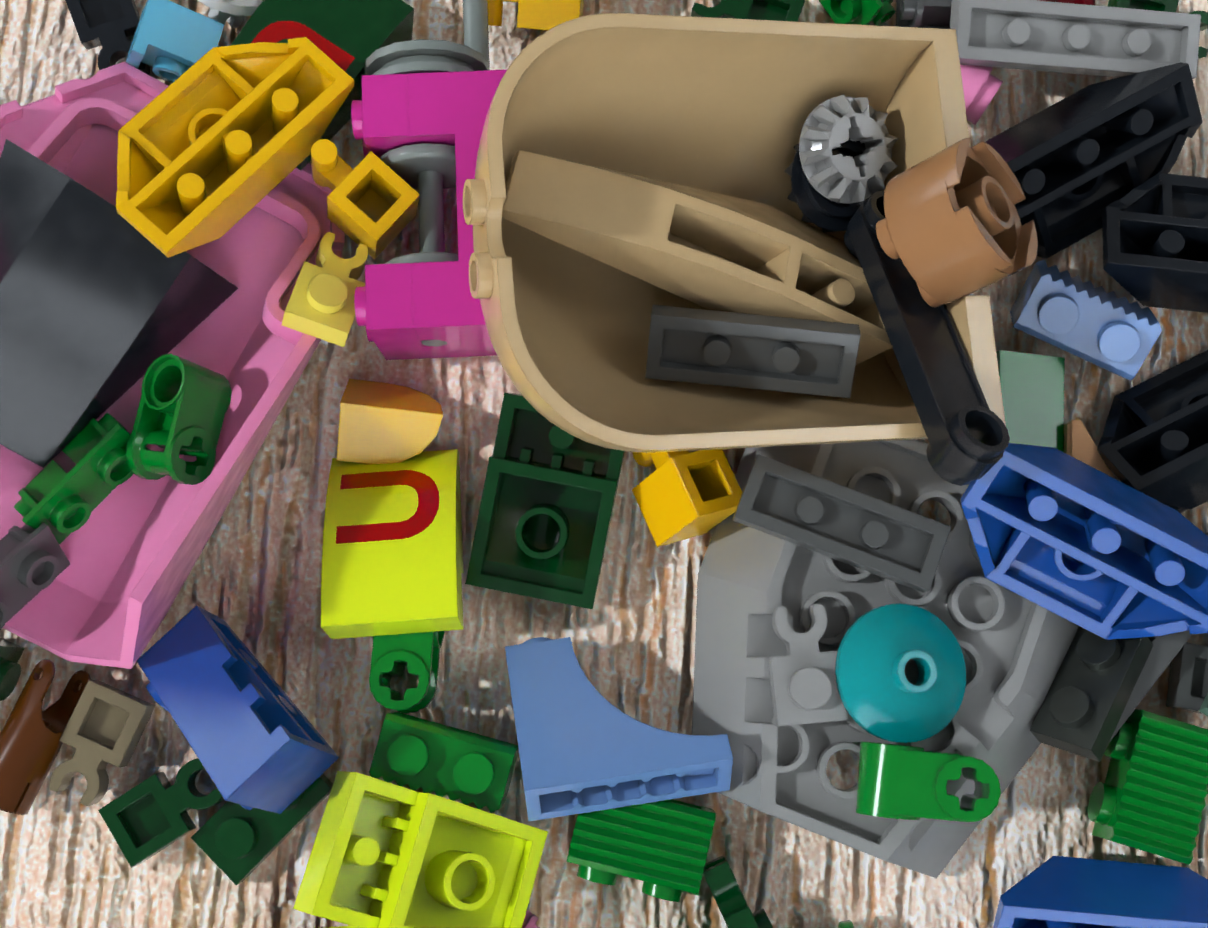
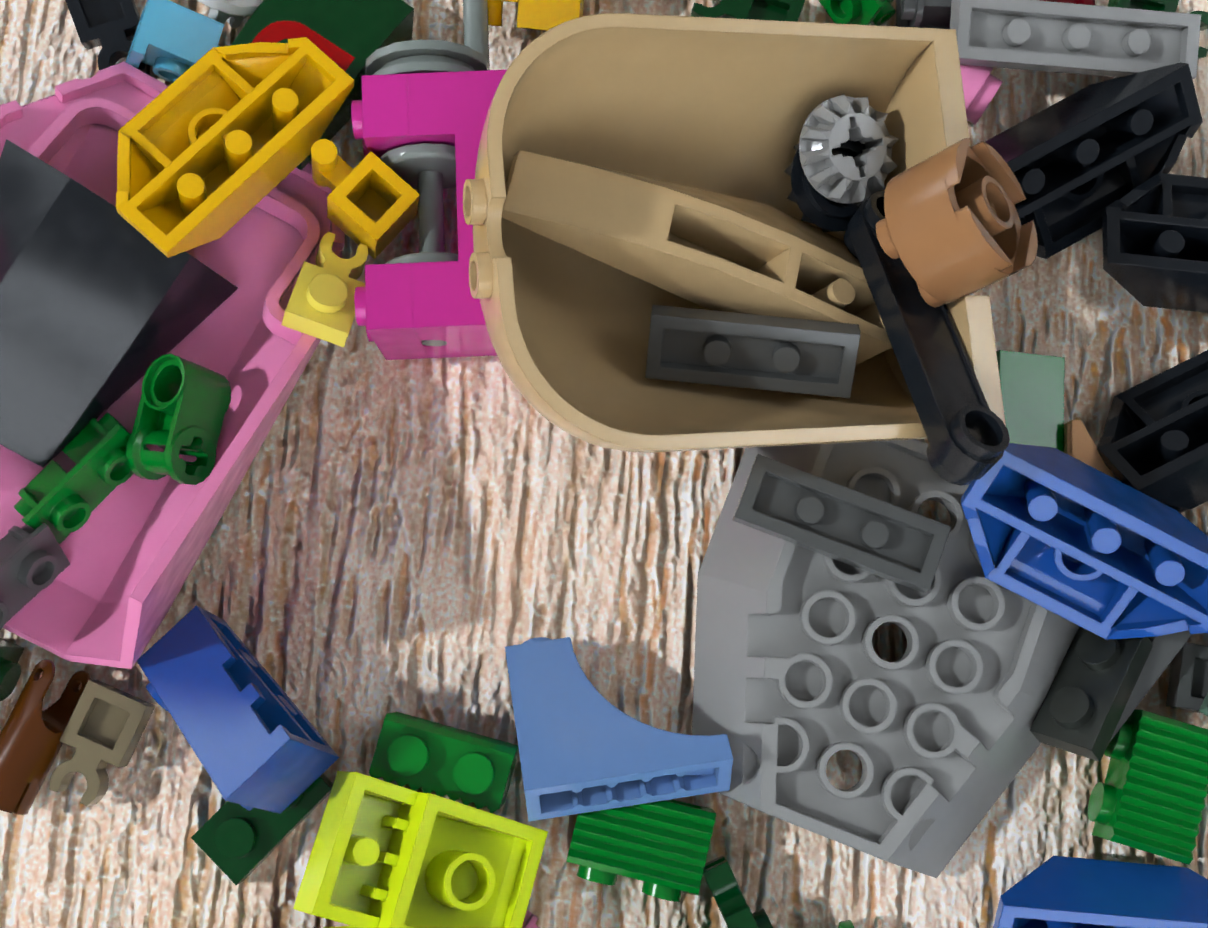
dark green plate [98,758,224,868] -> none
neon yellow slope [321,449,464,639] -> none
yellow brick [336,379,443,464] -> none
green piece [369,631,445,714] -> none
dark green slope [465,393,625,609] -> none
yellow brick [632,449,742,547] -> none
light grey plate [768,603,847,727] -> none
teal dish [835,604,966,743] -> none
green piece [856,741,1001,822] -> none
medium blue brick [1010,260,1162,381] -> none

